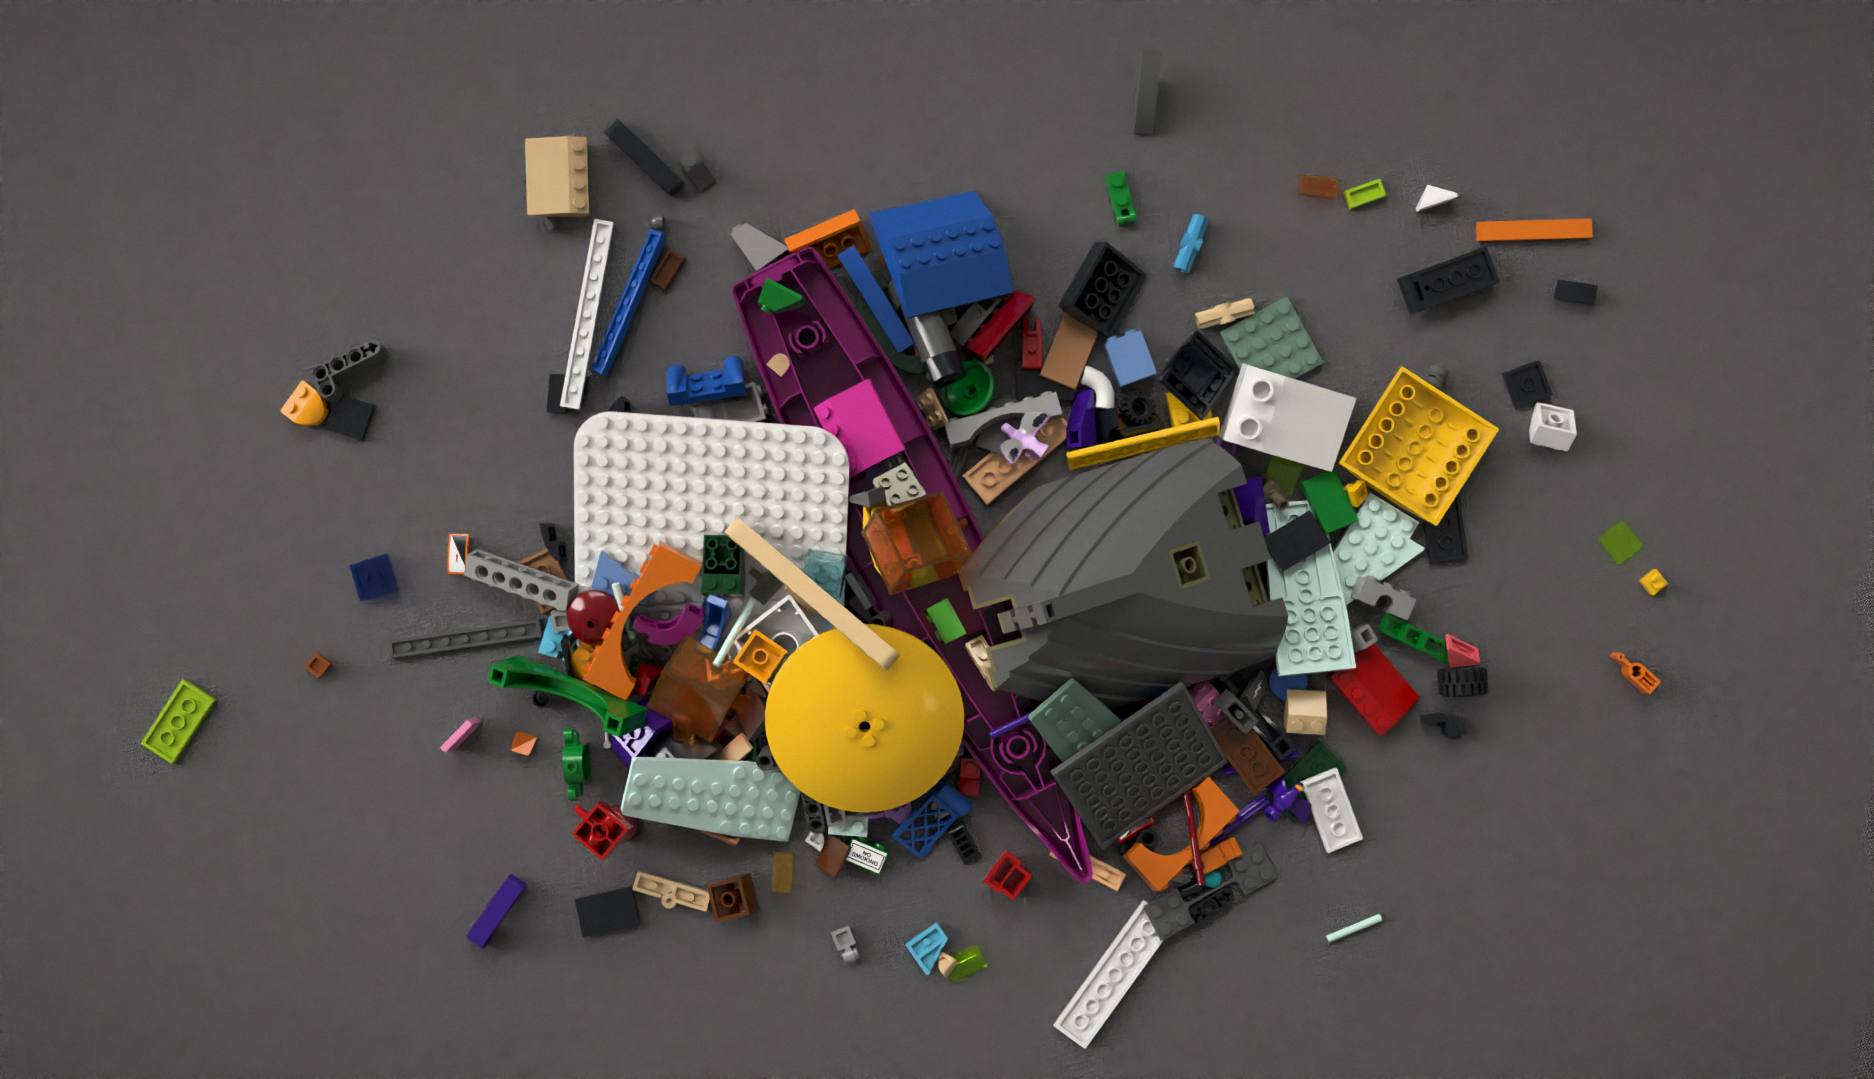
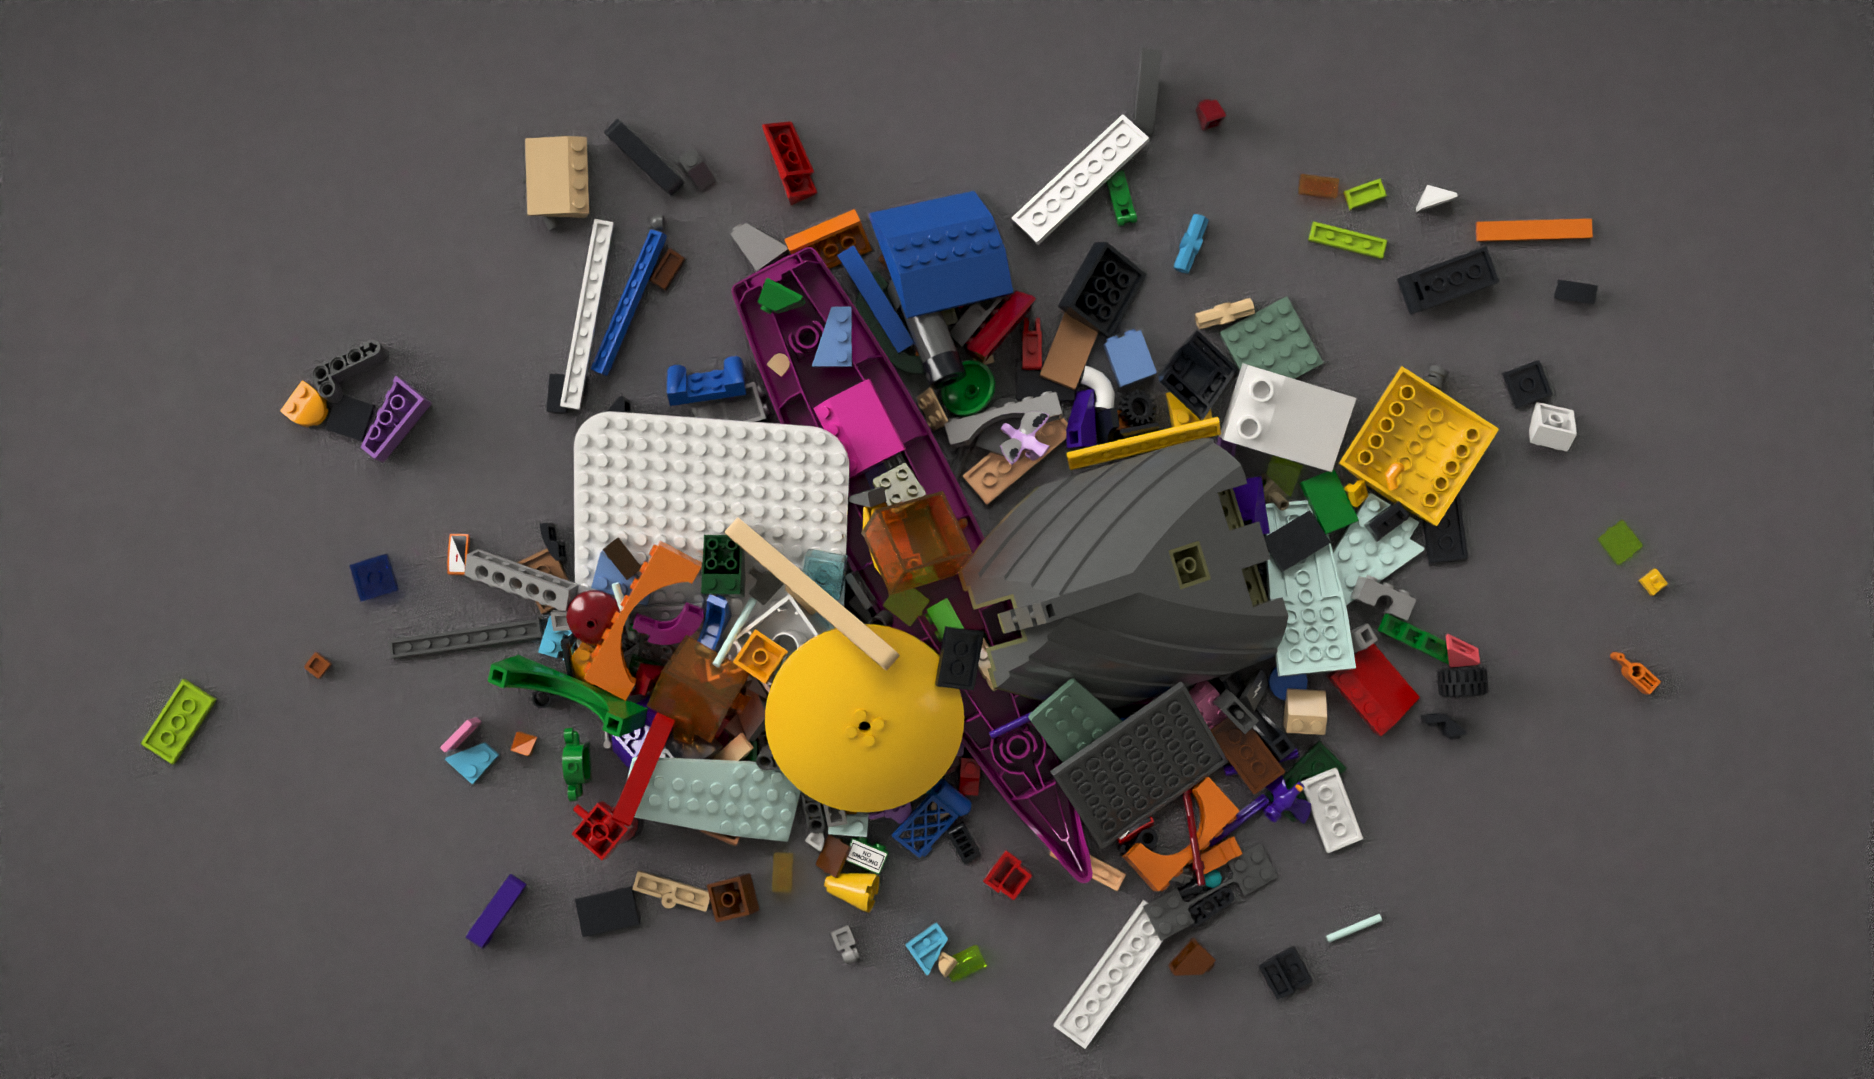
none -> medium lavender wedge [361,376,432,463]
none -> medium azure wing [445,742,499,784]
none -> dark brown tile [602,537,641,580]
none -> red tile [611,712,675,827]
none -> red slope [762,121,818,205]
none -> medium blue wing [812,307,852,367]
none -> yellow cone [824,873,880,913]
none -> clear neon green piece [883,579,930,626]
none -> black tile [935,626,984,691]
none -> white plate [1012,114,1150,245]
none -> reddish brown slope [1168,937,1216,976]
none -> dark red slope [1195,99,1226,131]
none -> black slope [1259,946,1313,1000]
none -> lime tile [1308,221,1388,260]
none -> black hinge [1364,501,1409,542]
none -> light orange arm [1385,462,1405,490]

